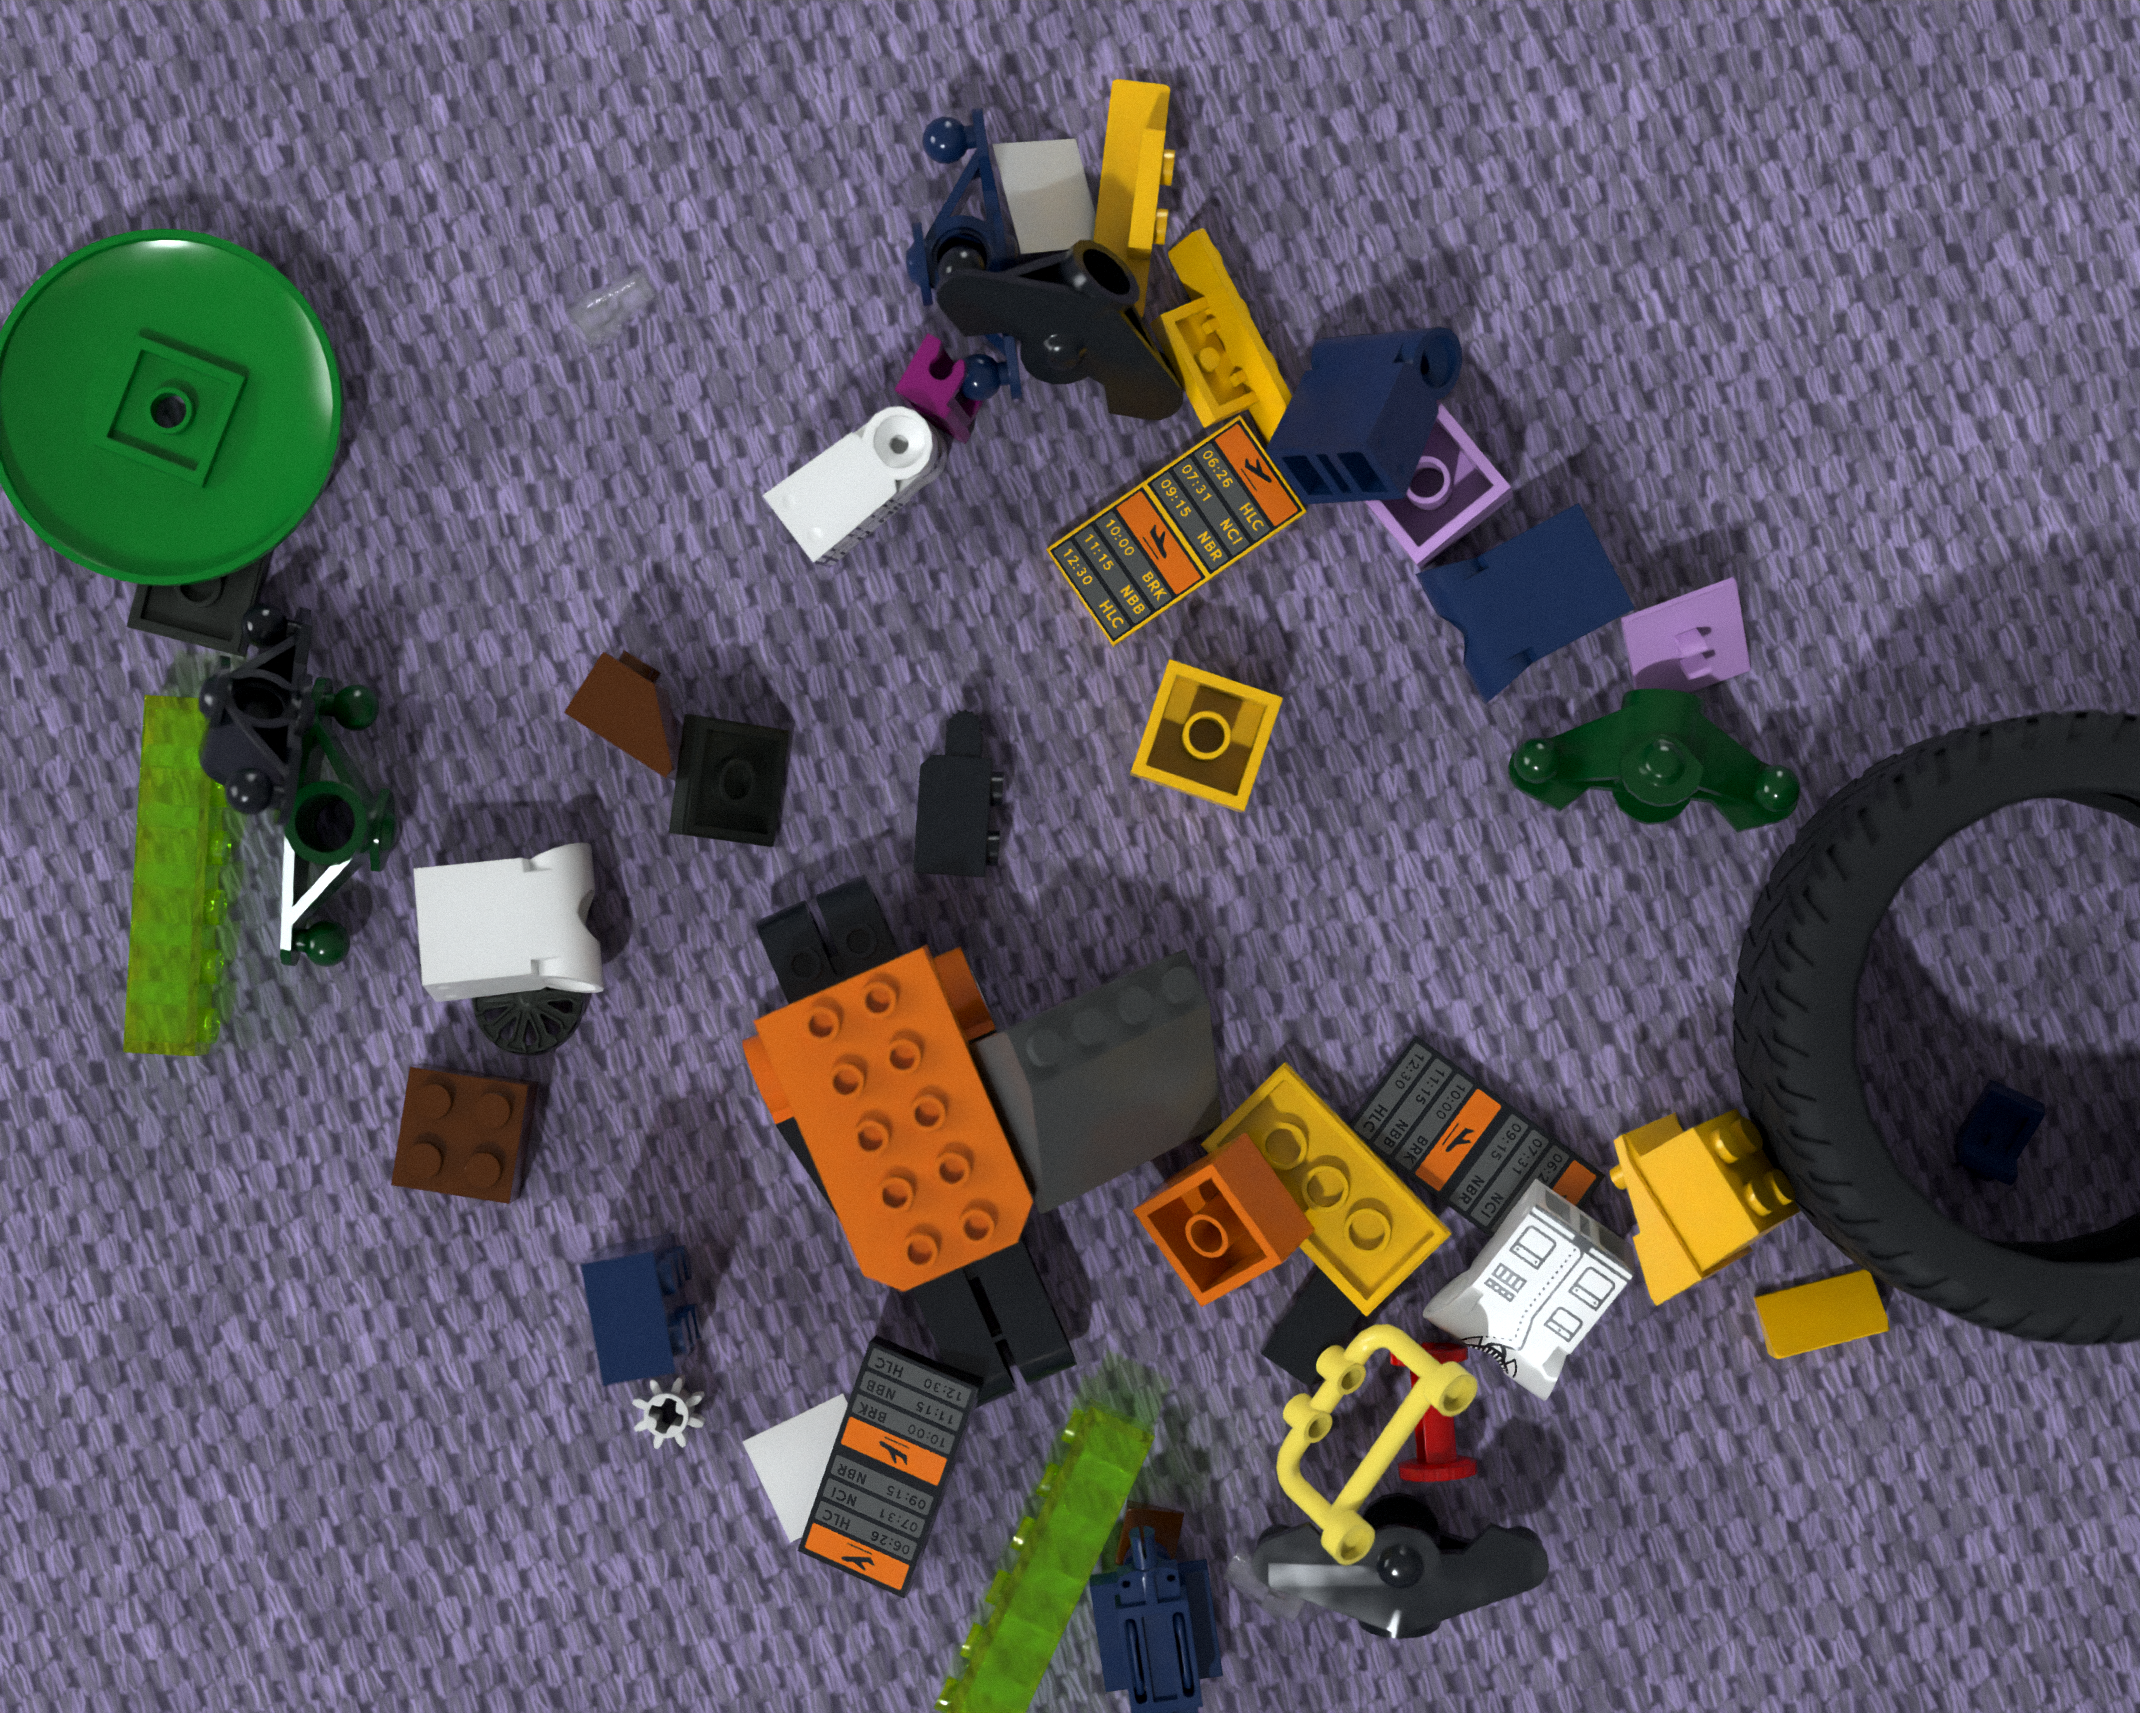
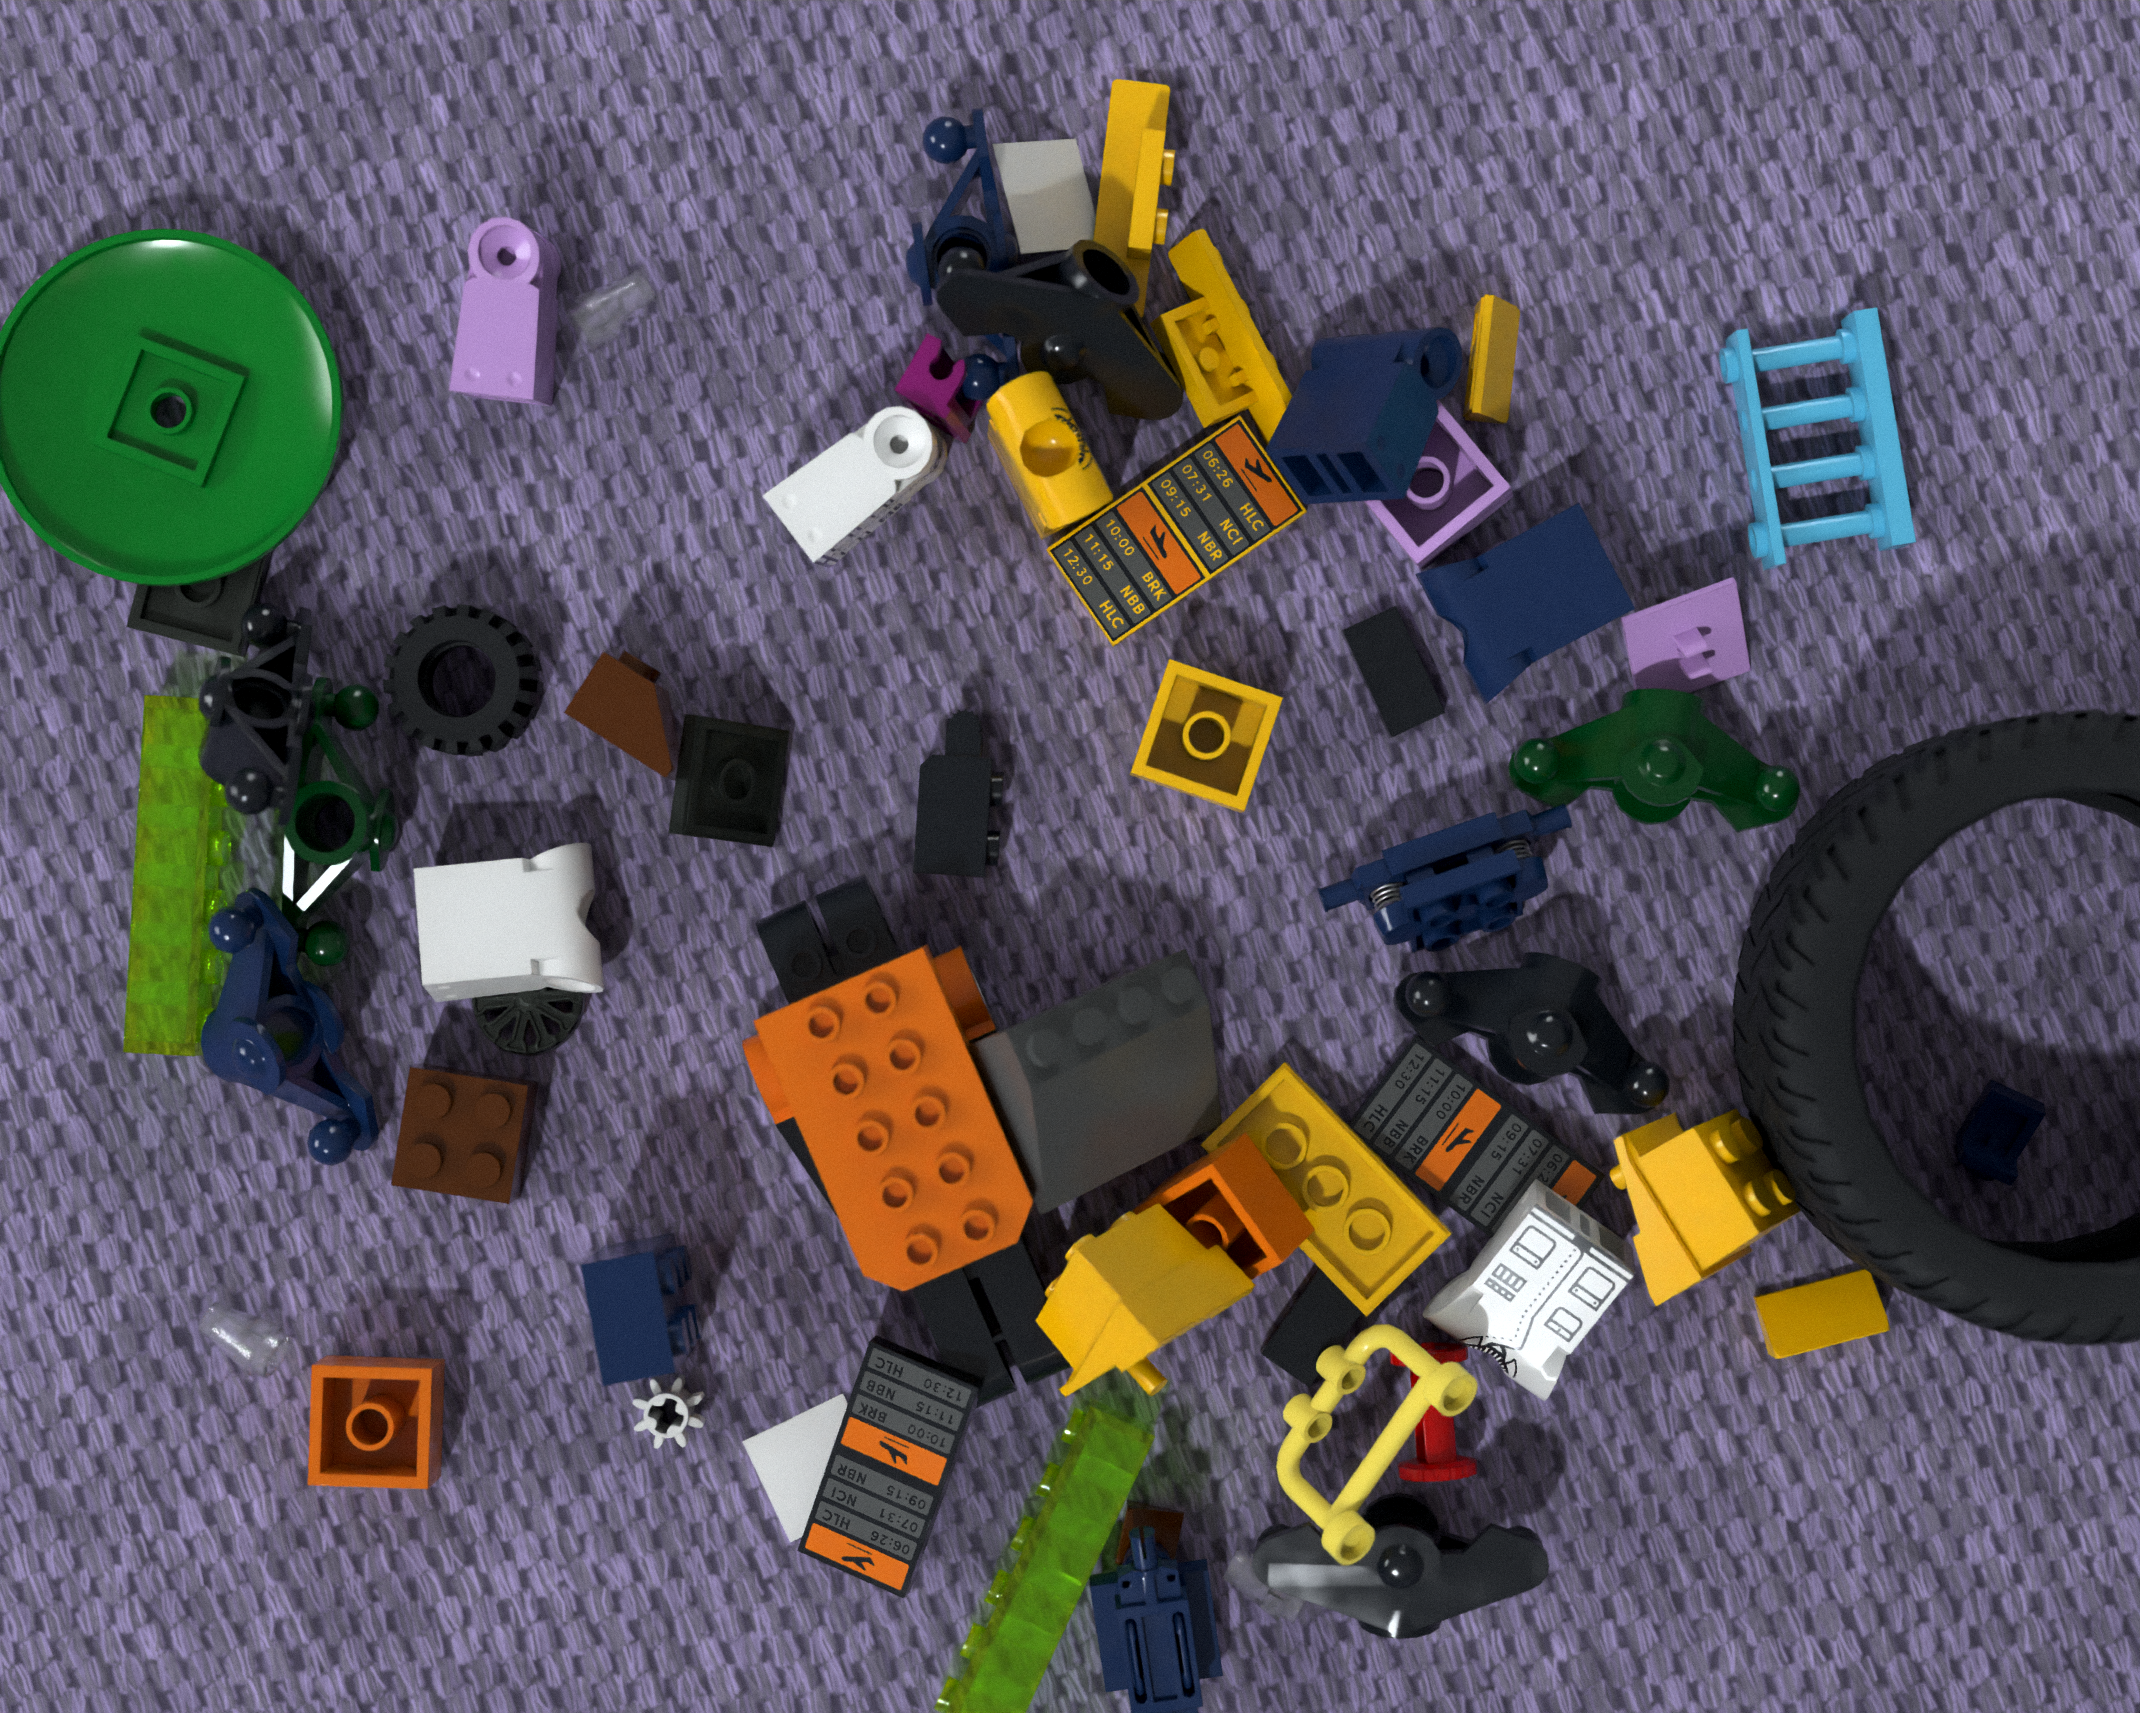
none -> clear cone [198,1301,292,1378]
none -> dark blue piece [201,888,379,1166]
none -> orange brick [308,1355,445,1489]
none -> black tyre [383,604,544,757]
none -> lavender piece [449,217,561,406]
none -> yellow piece [986,371,1114,540]
none -> yellow piece [1036,1203,1256,1397]
none -> dark blue piece [1317,803,1572,953]
none -> black tile [1341,606,1445,738]
none -> black piece [1393,952,1670,1115]
none -> yellow slope [1463,294,1520,424]
none -> medium azure fence [1719,307,1916,570]

